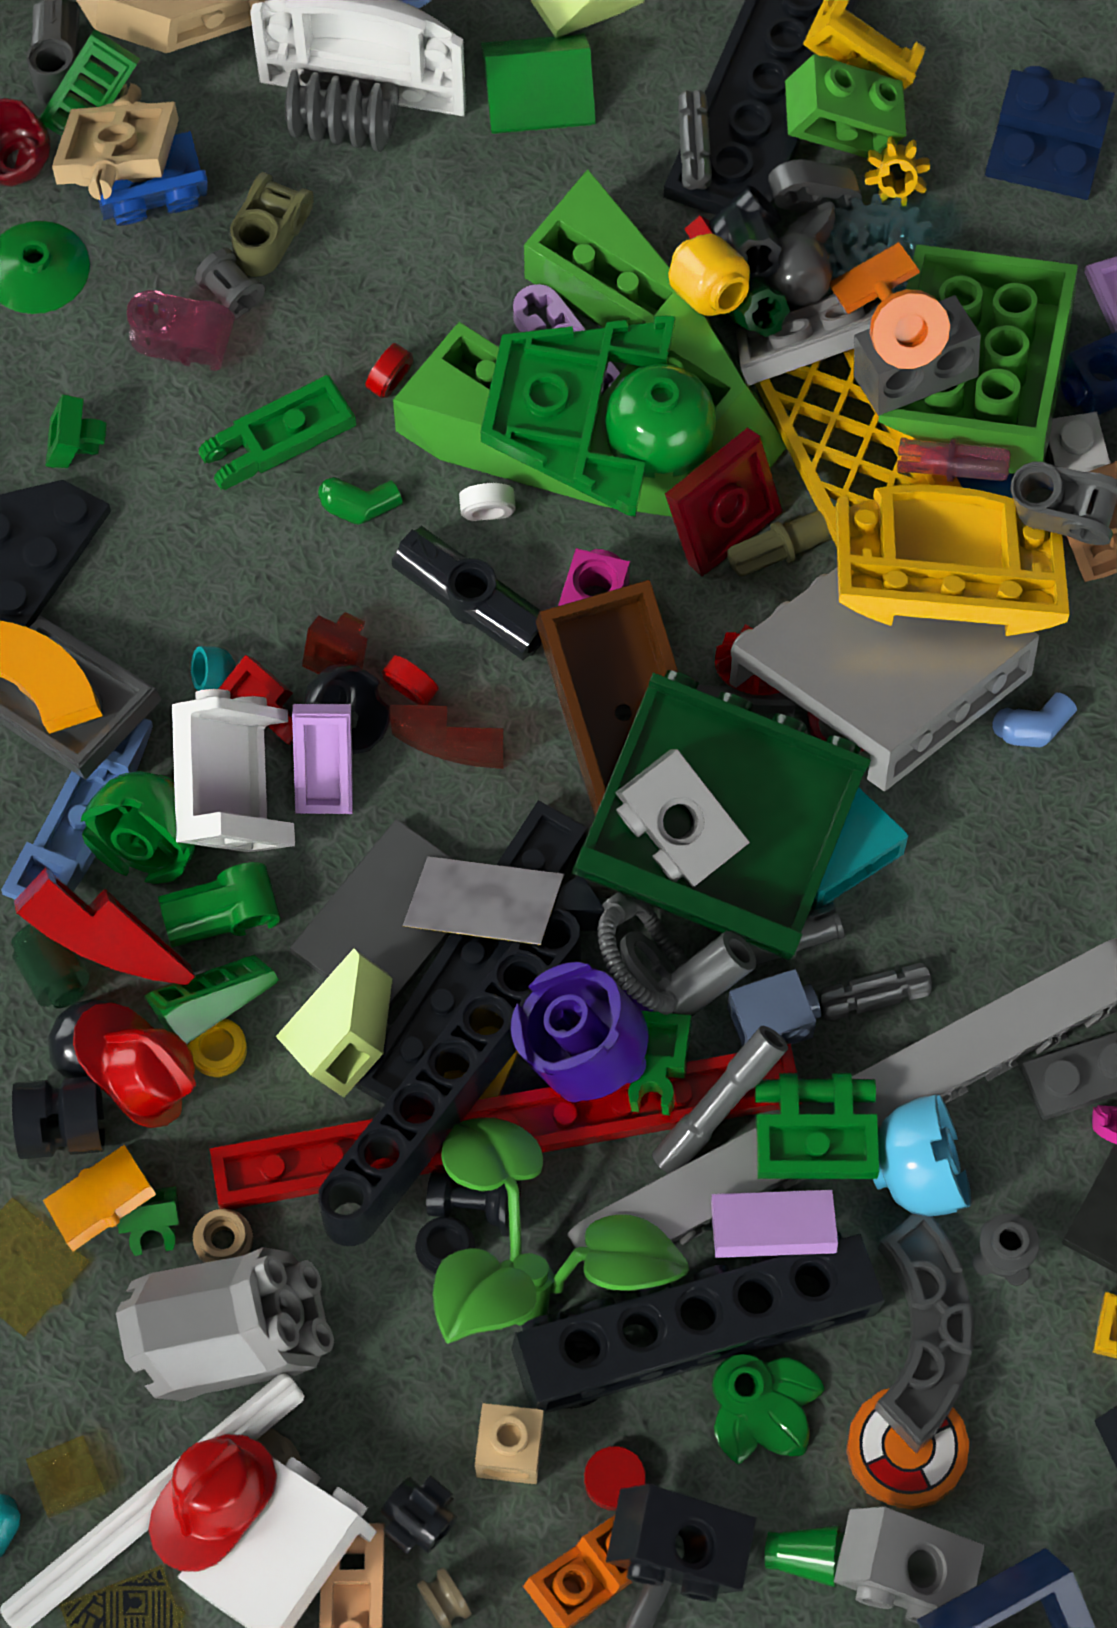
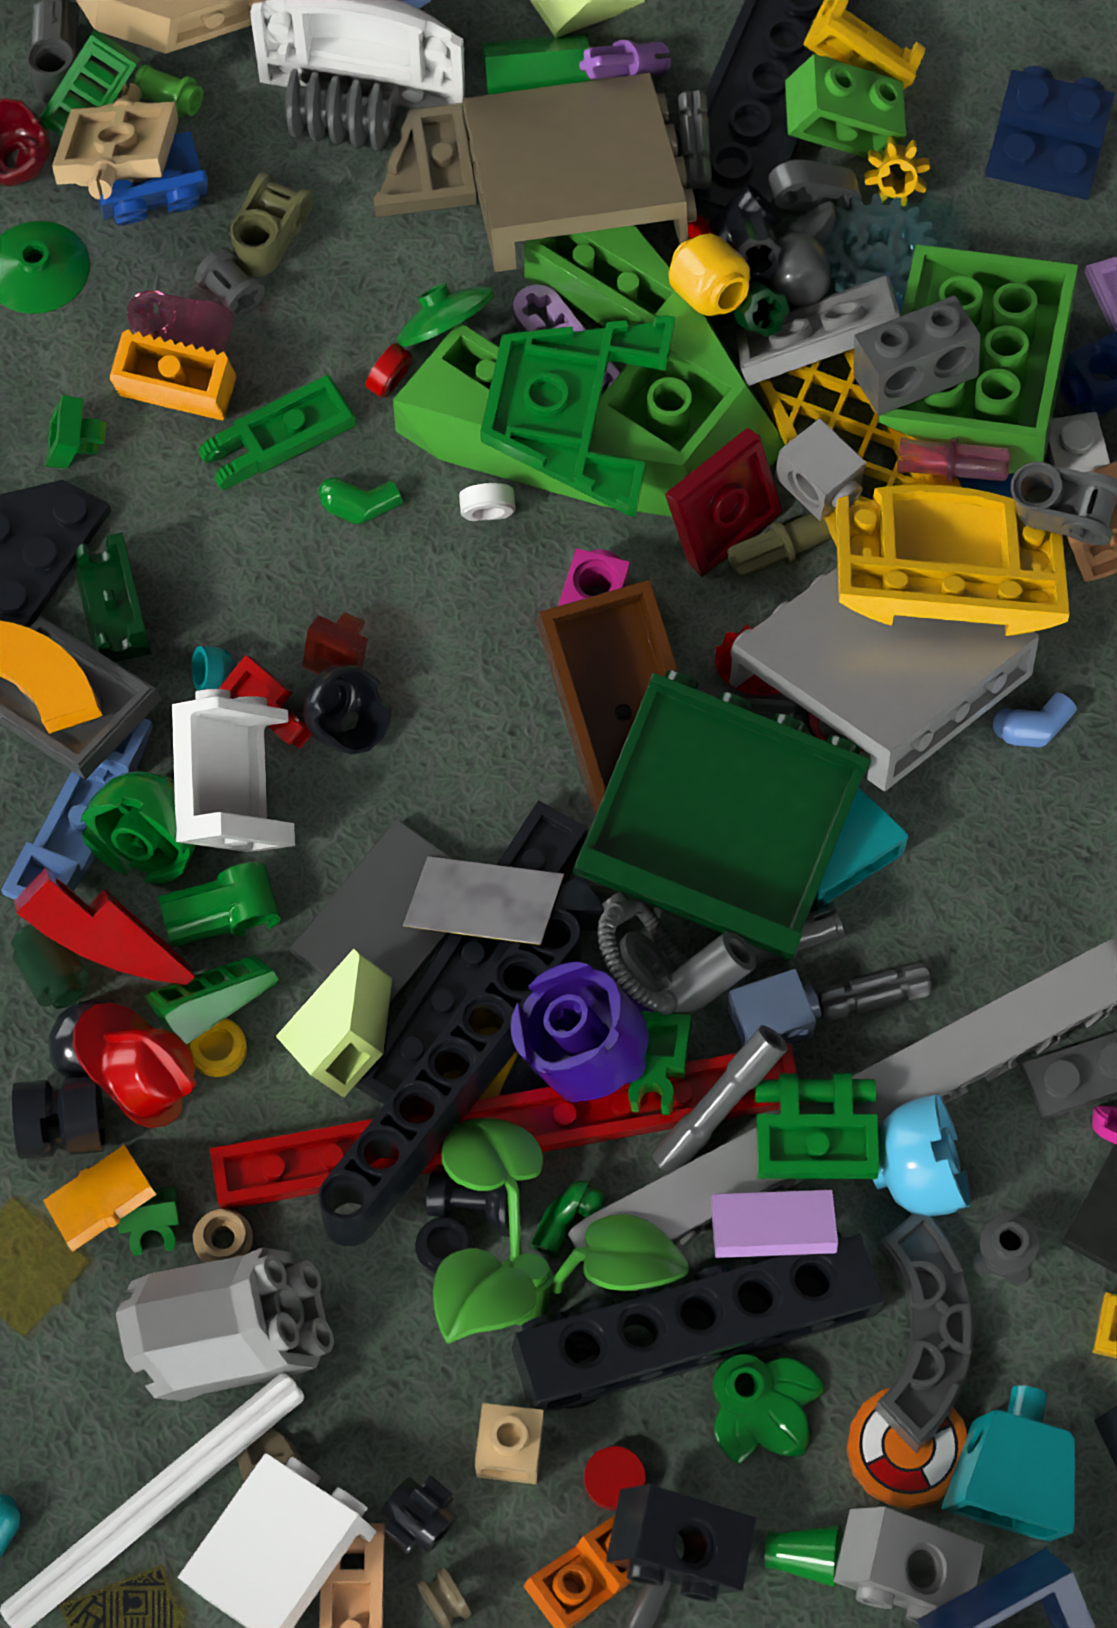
clear yellow tile [26,1435,106,1518] -> none
red piece [149,1434,277,1572] -> none
lavender tile [292,704,353,814] -> none
red tile [382,655,439,706] -> none
clear red slope [390,705,504,769] -> none
black piece [392,526,542,660] -> none
green cylinder [605,363,717,478] -> none
light grey brick [616,749,750,886] -> none
orange piece [830,242,950,369] -> none
none -> dark green hinge [74,532,151,662]
none -> light orange brick [110,329,237,421]
none -> bright green pin [133,64,204,118]
none -> dark tan wing [373,103,477,217]
none -> green dish [396,283,495,347]
none -> dark tan panel [462,73,696,272]
none -> green arm [530,1180,607,1258]
none -> medium lavender axle [579,40,671,79]
none -> light grey brick [774,418,866,521]
none -> teal torso [941,1386,1075,1542]

